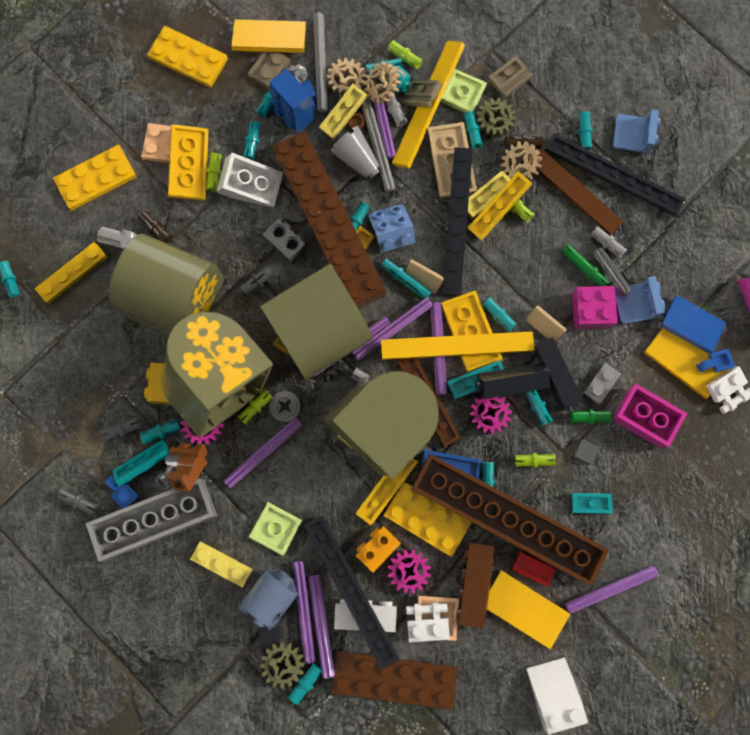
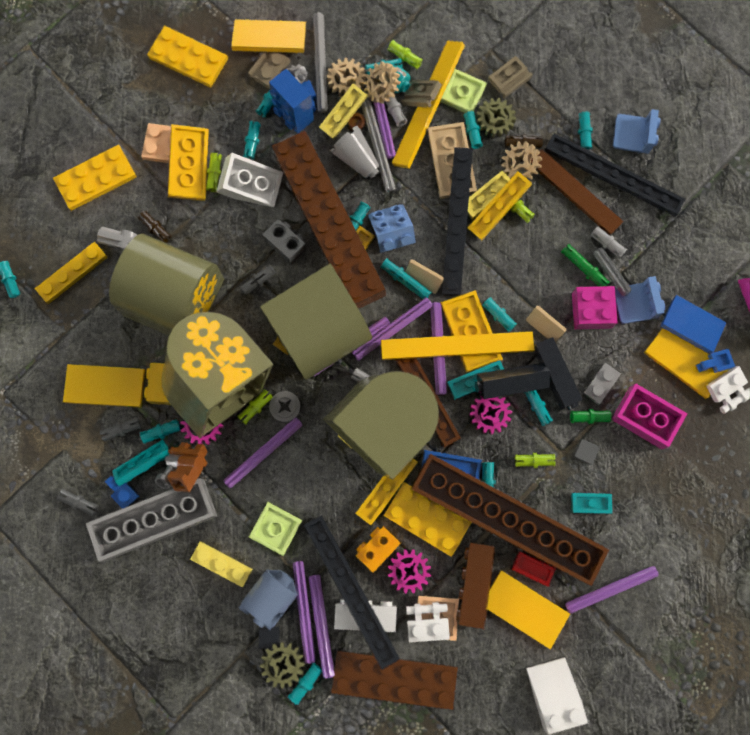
none -> yellow tile [63,364,145,408]

